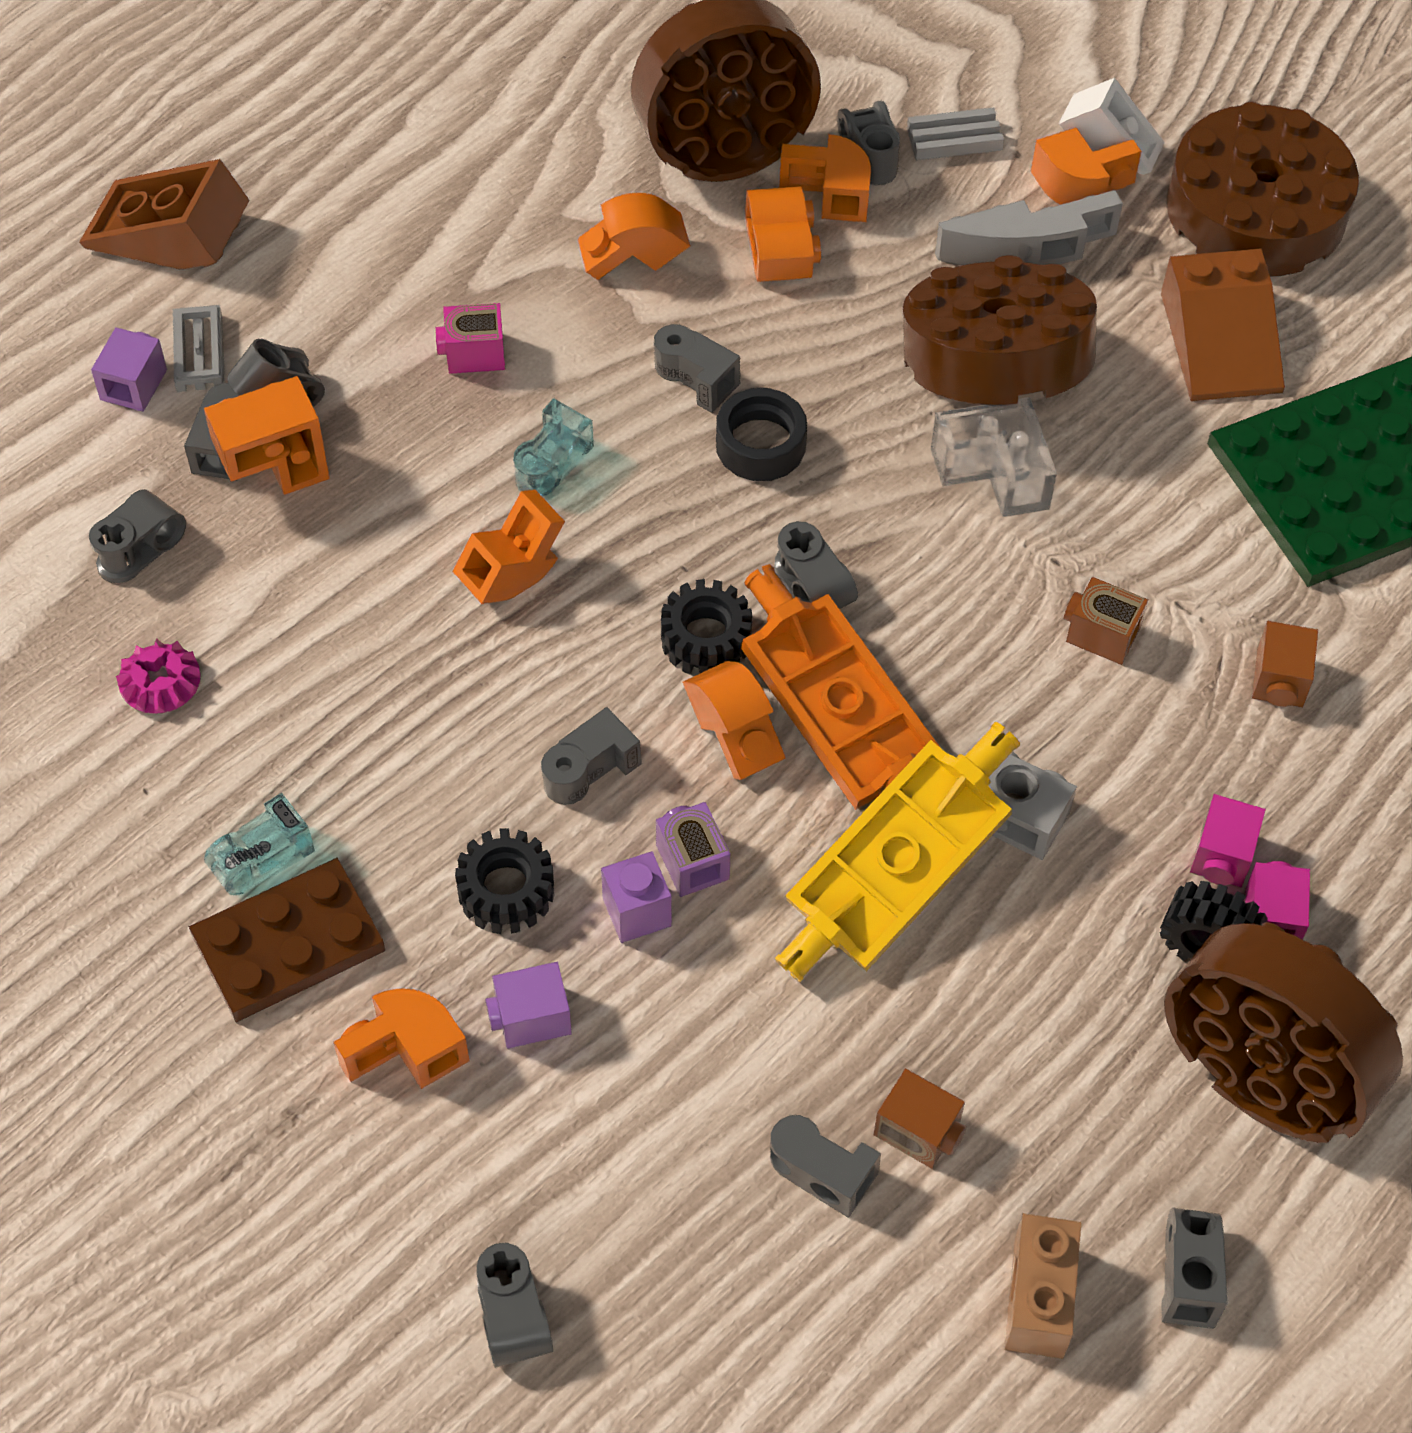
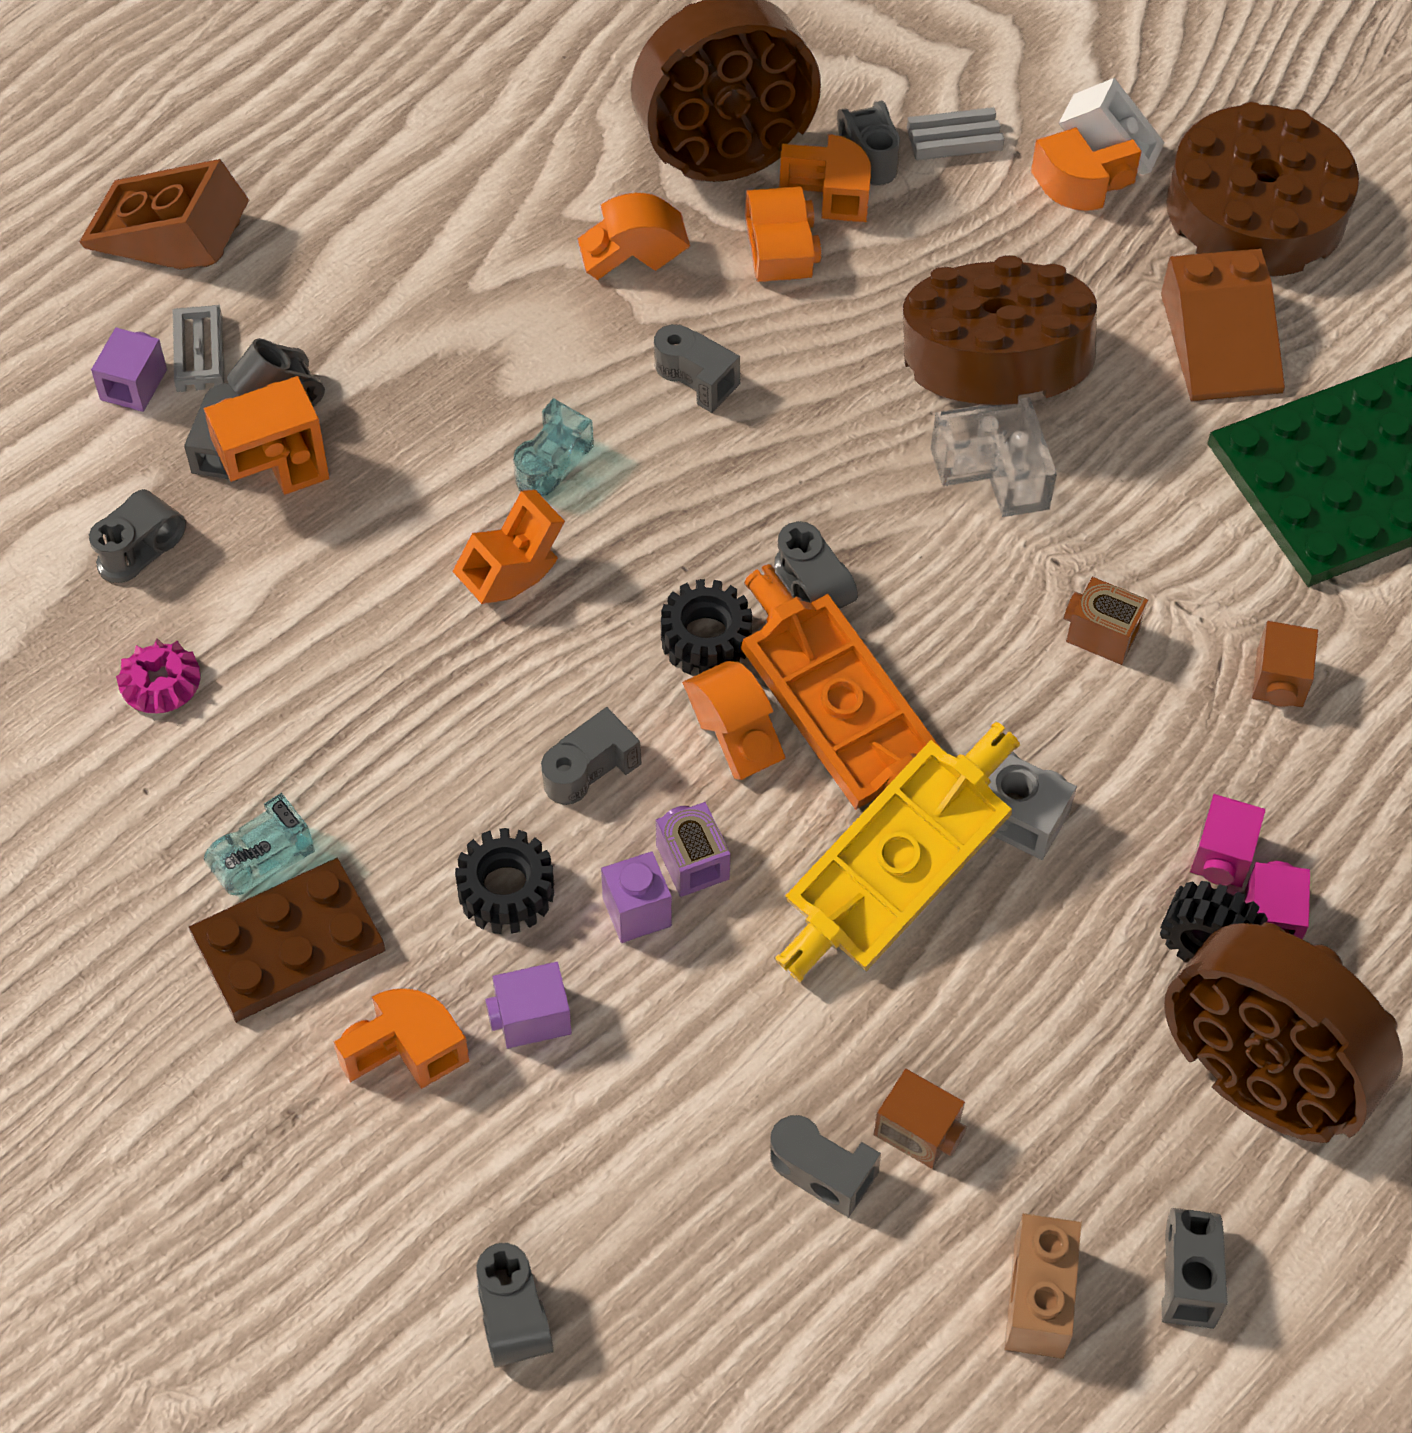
dark pink brick [435,303,505,374] -> none
black tyre [716,388,807,481] -> none
light grey slope [935,190,1123,265] -> none

